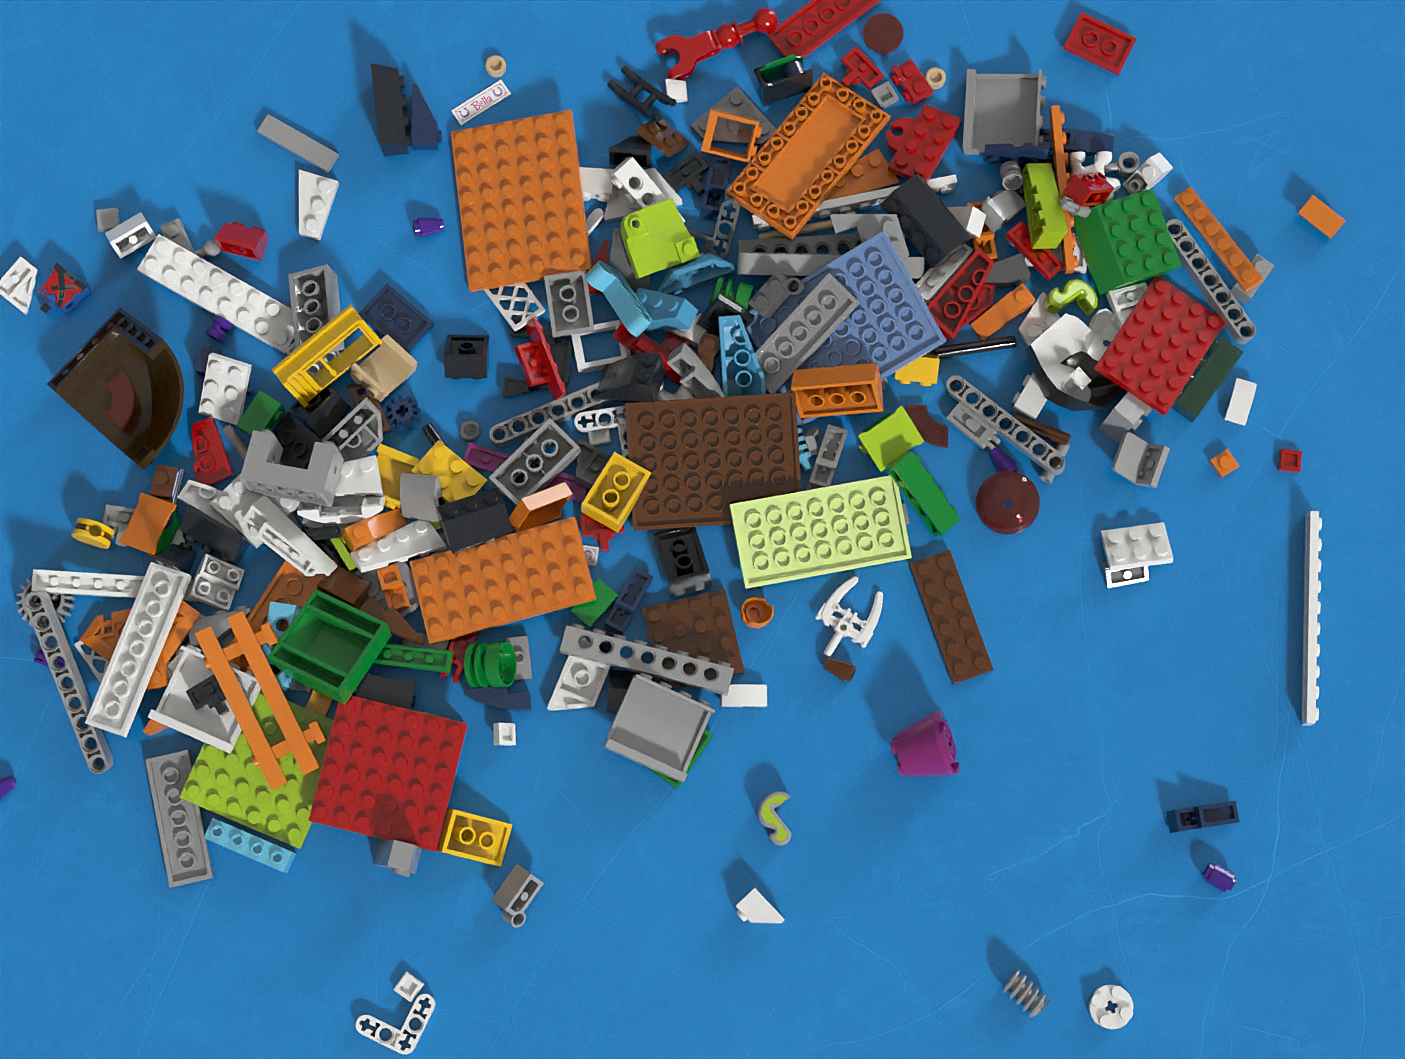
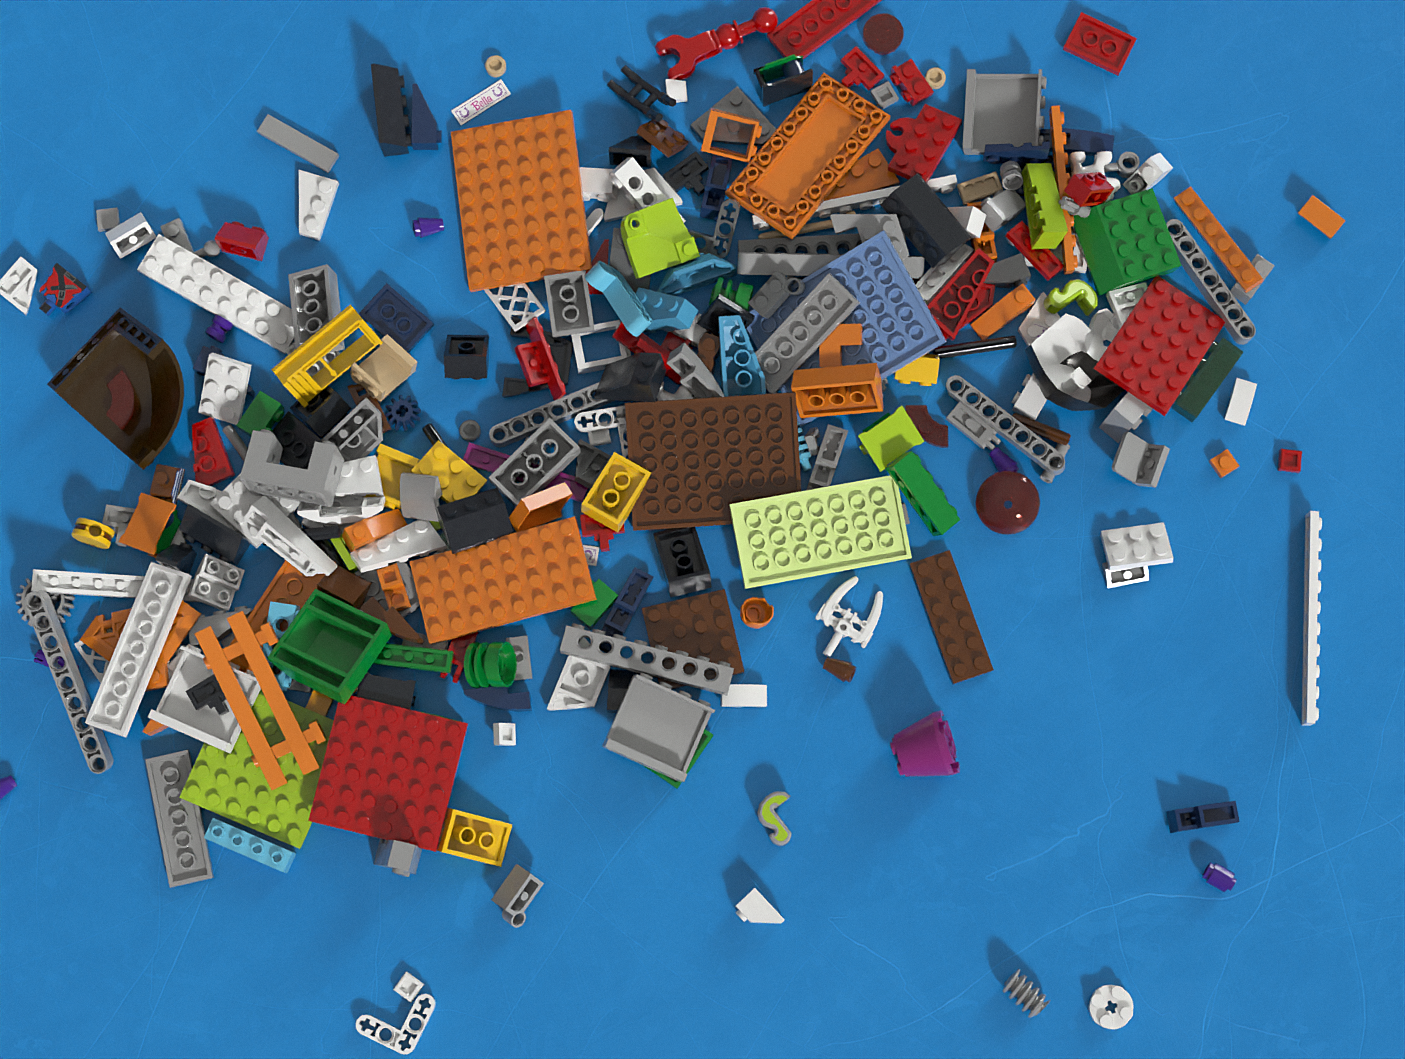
none -> orange tile [819,323,862,368]
none -> tan plate [957,171,1003,205]

